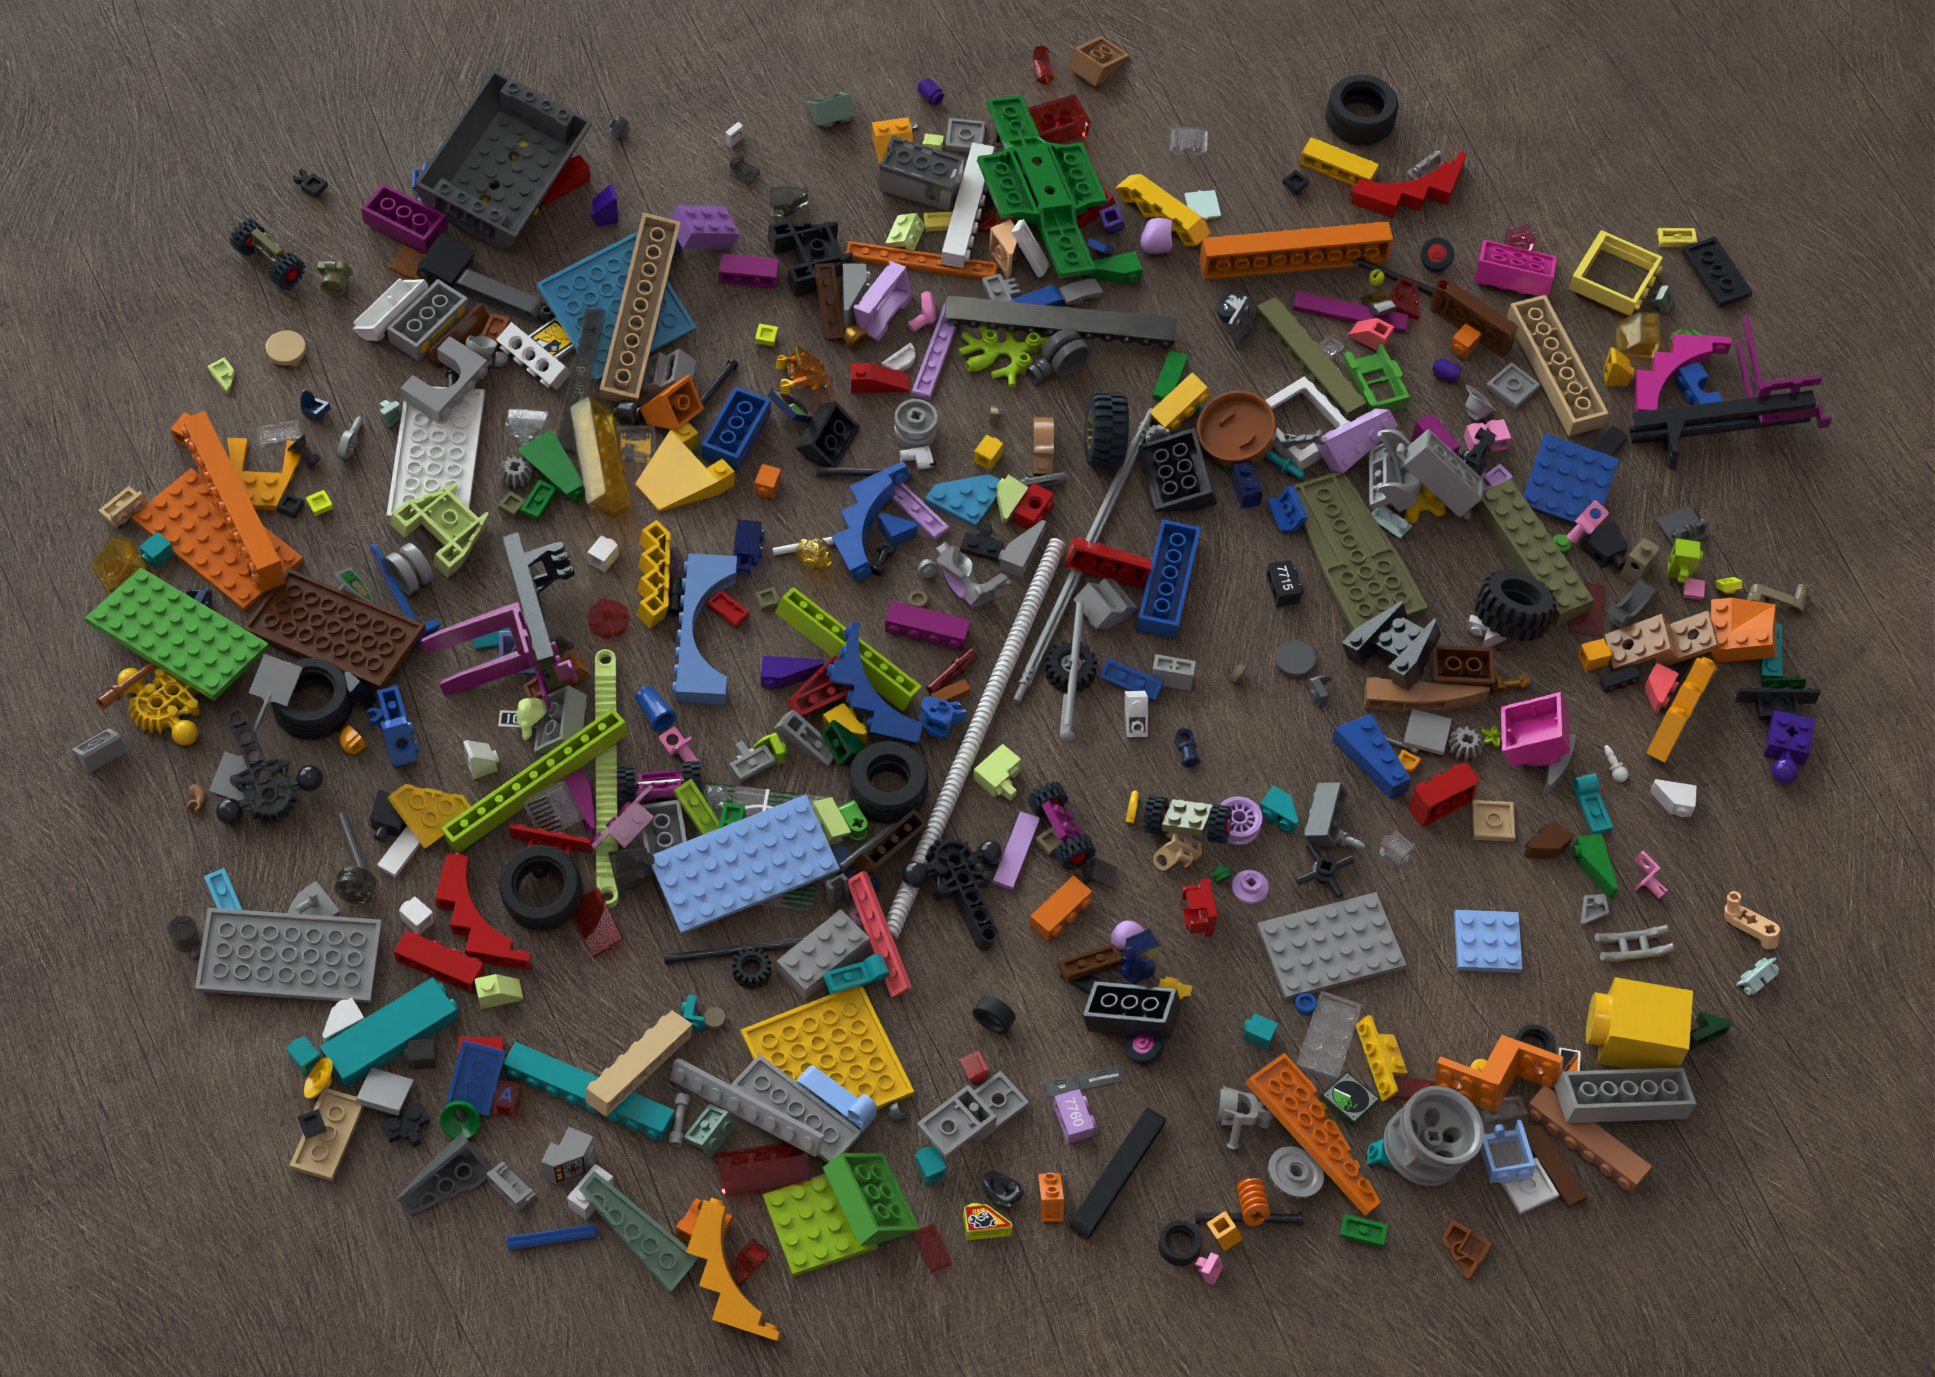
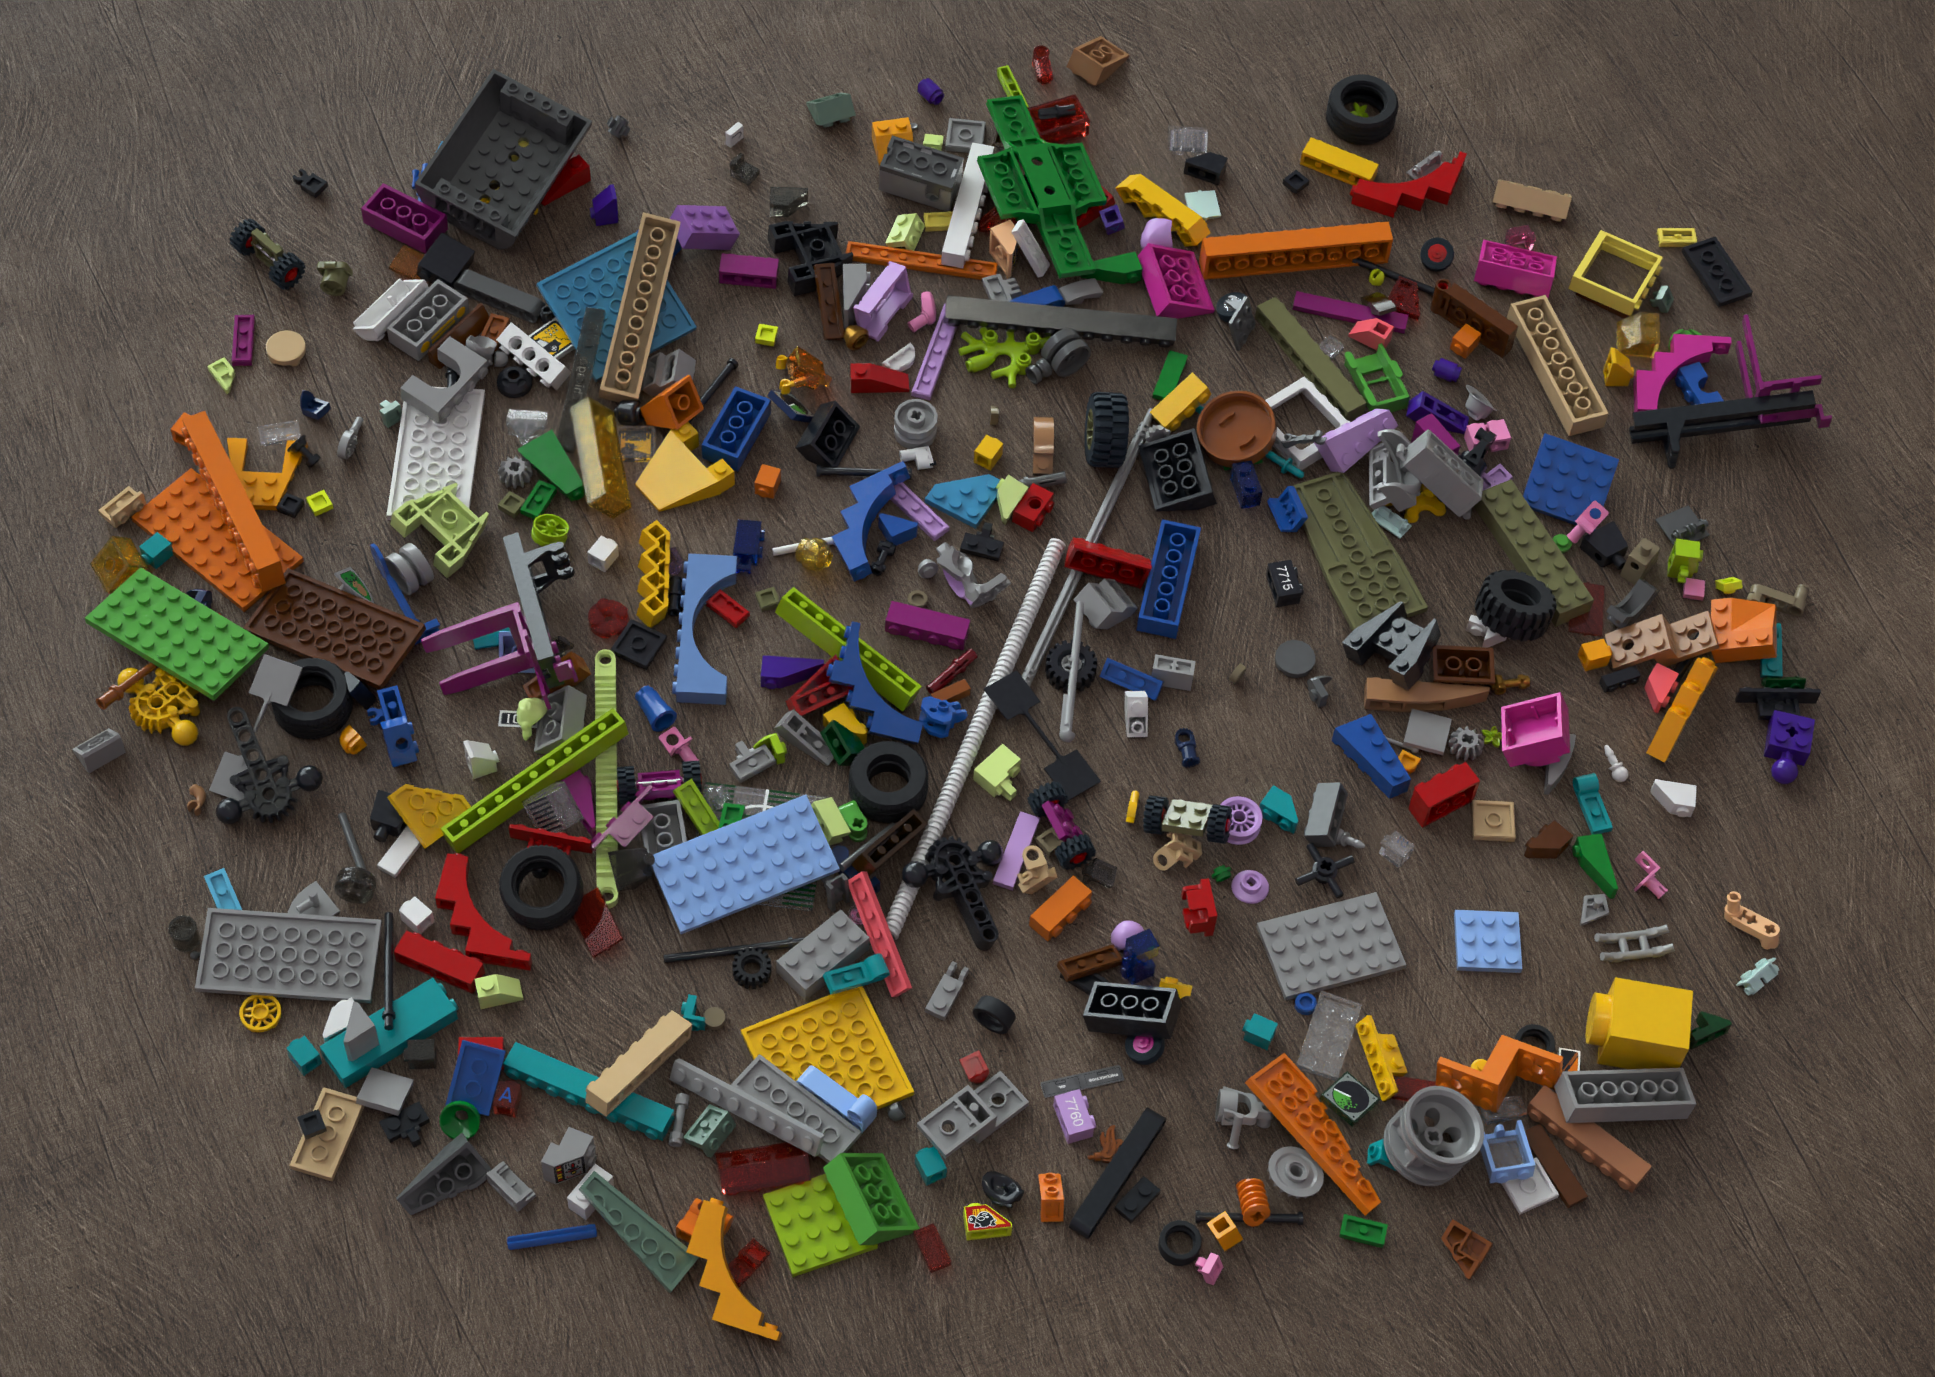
yellow dish [304,1057,333,1099] -> none
light grey slope [998,520,1046,578] -> none
blue tile [1087,238,1115,254] -> none
light grey tile [1486,362,1541,410] -> none
black tile [1592,425,1628,456] -> none
none -> magenta tile [232,315,255,366]
none -> yellow wheel [239,995,282,1032]
none -> light grey slope [344,1002,379,1061]
none -> black bar [382,912,396,1031]
none -> black piece [497,366,533,398]
none -> lime wheel [531,514,569,547]
none -> black plate [610,619,667,670]
none -> light grey hinge [925,961,969,1021]
none -> black hinge [983,670,1101,801]
none -> lime piece [997,65,1029,111]
none -> tan piece [1017,845,1058,894]
none -> black axle [1038,104,1076,120]
none -> dark orange piece [1088,1125,1124,1163]
none -> black plate [1114,1176,1161,1223]
none -> dark pink slope [1137,243,1215,319]
none -> black slope [1183,152,1228,185]
none -> lime plant [1350,102,1369,117]
none -> dark purple slope [1406,391,1469,434]
none -> tan wedge [1493,179,1572,222]

